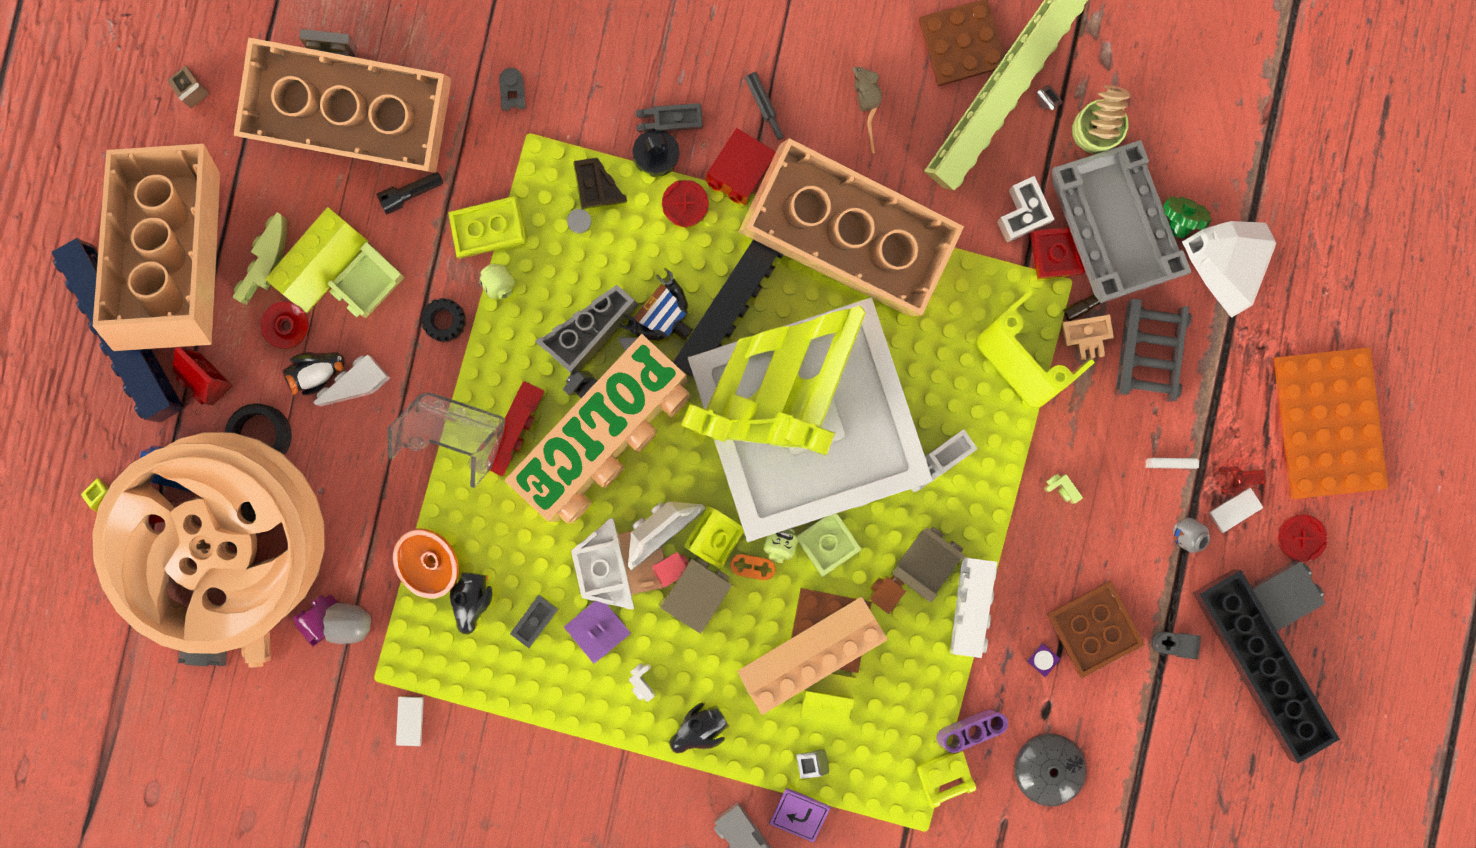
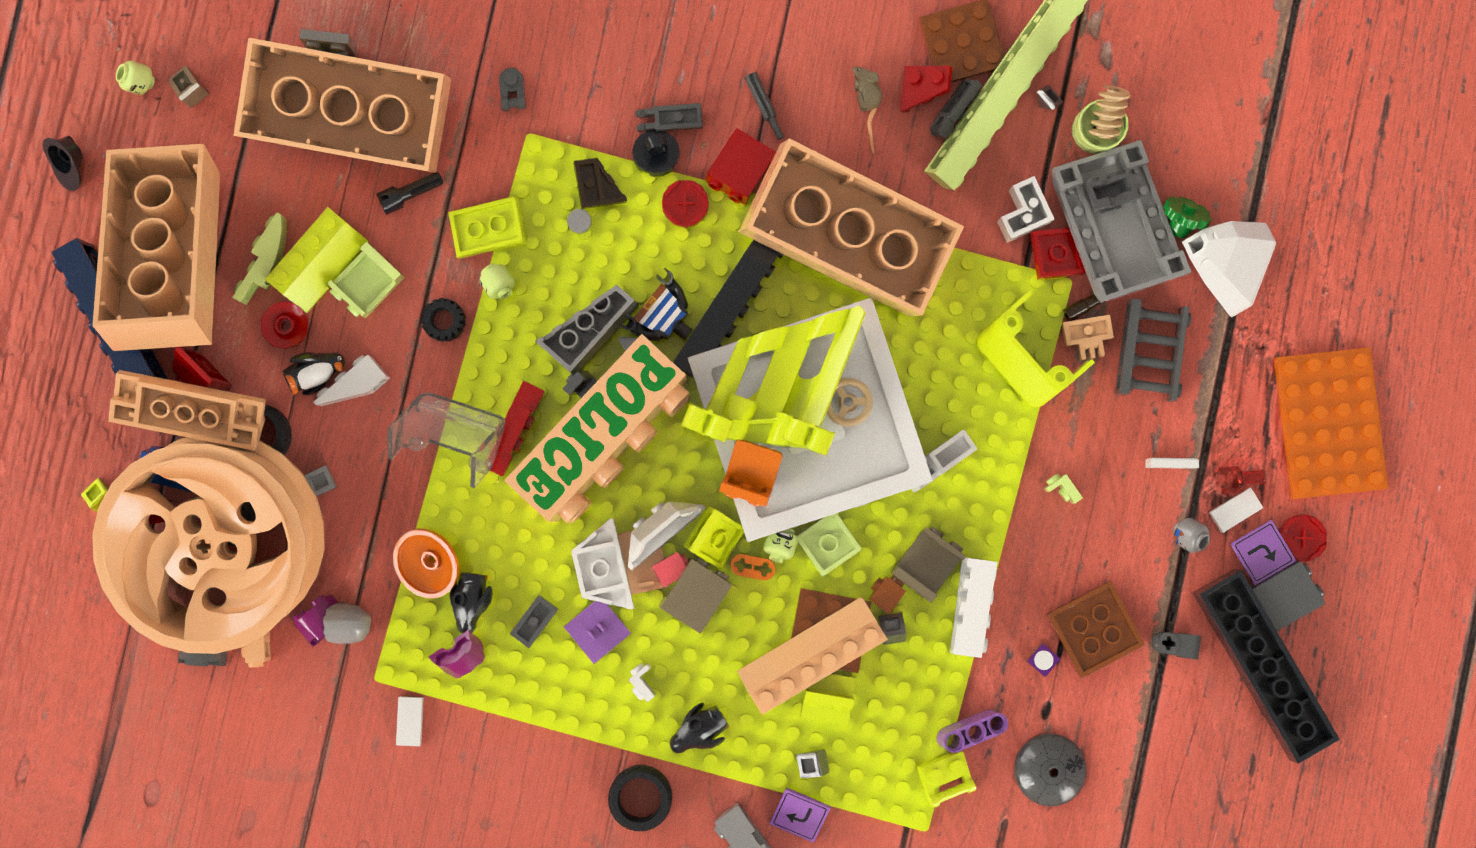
none -> black piece [42,136,83,191]
none -> light nougat slope [108,370,266,451]
none -> yellowish green head [116,61,155,95]
none -> light grey plate [304,465,337,496]
none -> magenta cylinder [429,630,485,678]
none -> black tyre [608,765,672,831]
none -> orange bracket [719,440,783,507]
none -> tan piece [826,378,873,427]
none -> flat silver slope [878,612,906,645]
none -> red wing [900,66,953,113]
none -> dark grey hinge [930,79,982,138]
none -> dark grey cylinder [1085,171,1140,213]
none -> medium lavender piece [1230,520,1296,585]

